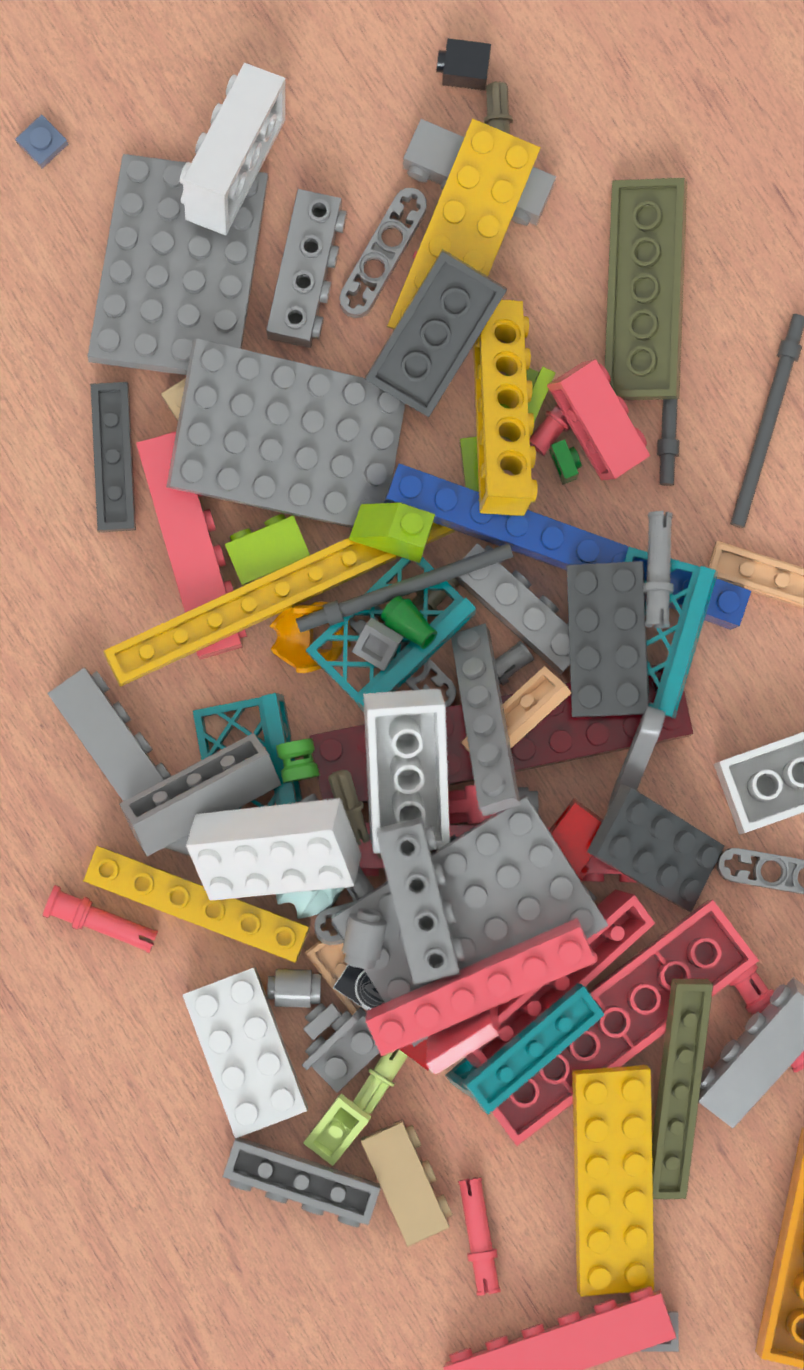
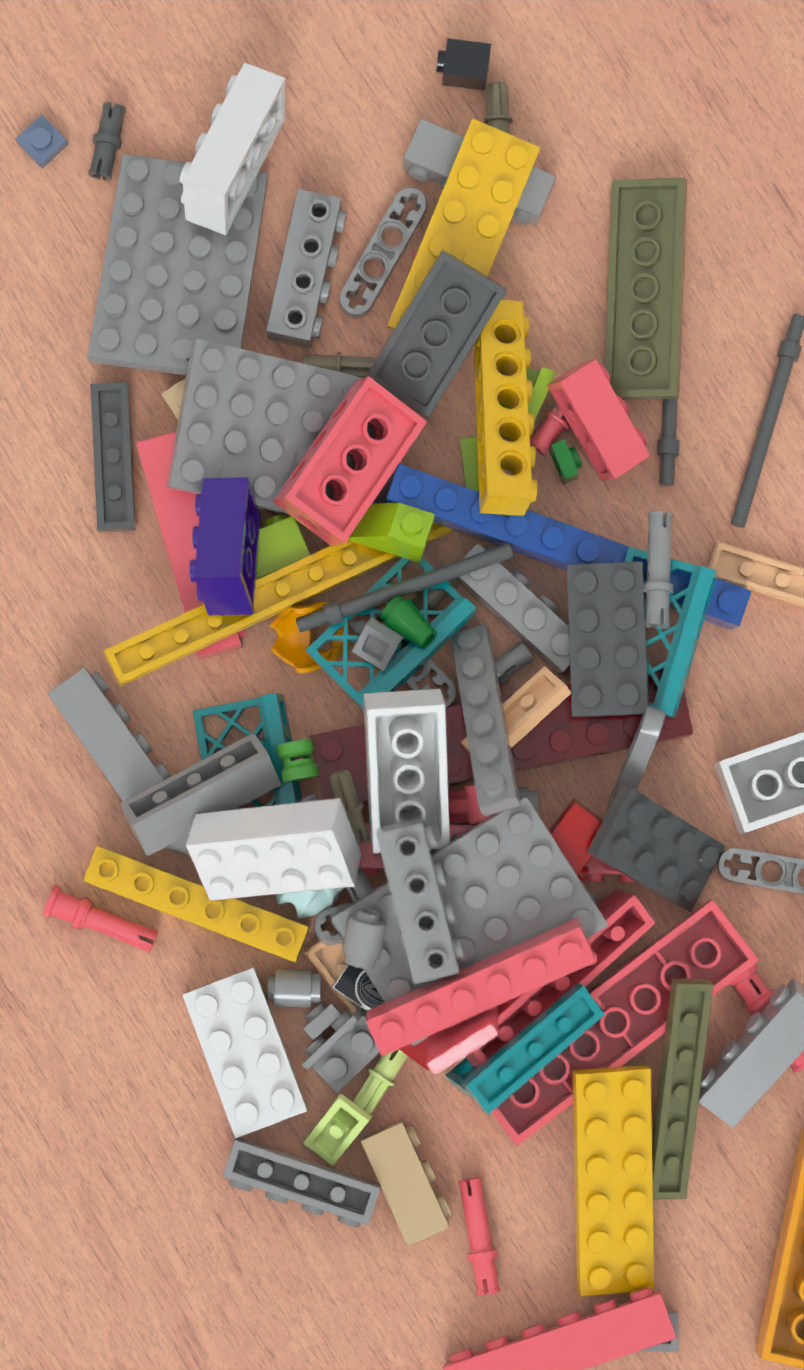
none -> dark grey pin [88,102,126,181]
none -> dark purple brick [189,477,261,616]
none -> coral brick [272,376,427,546]
none -> dark tan axle [303,352,376,378]

